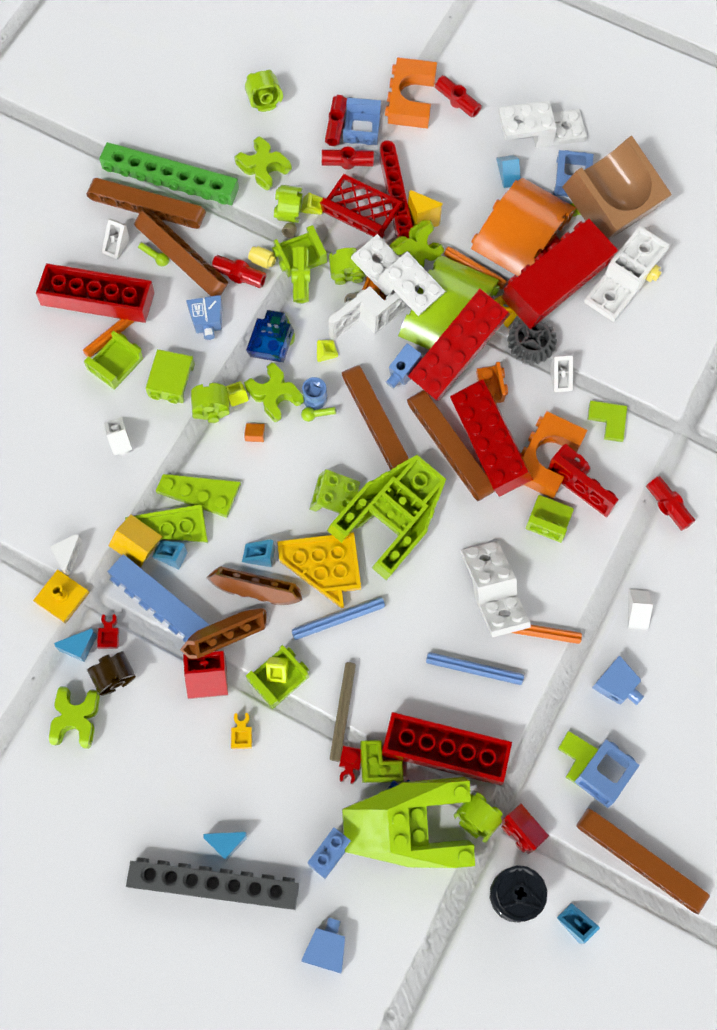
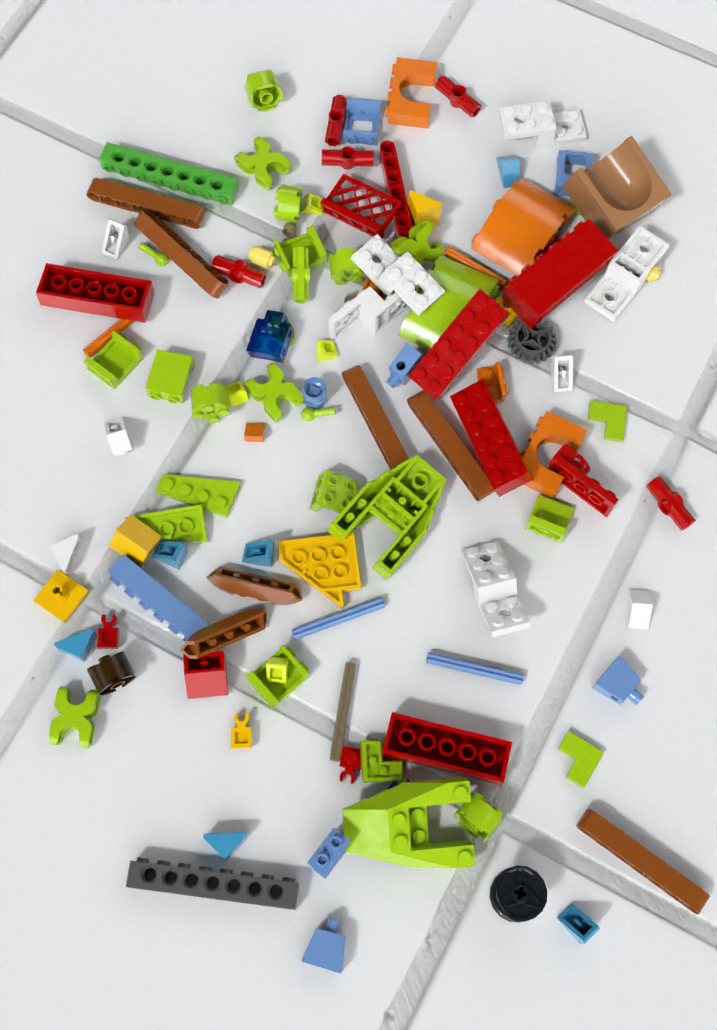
medium blue torso [186,295,223,340] -> none
red slope [501,804,549,854] -> none
orange axle [512,624,582,644] -> none
medium blue window [574,740,640,808] -> none

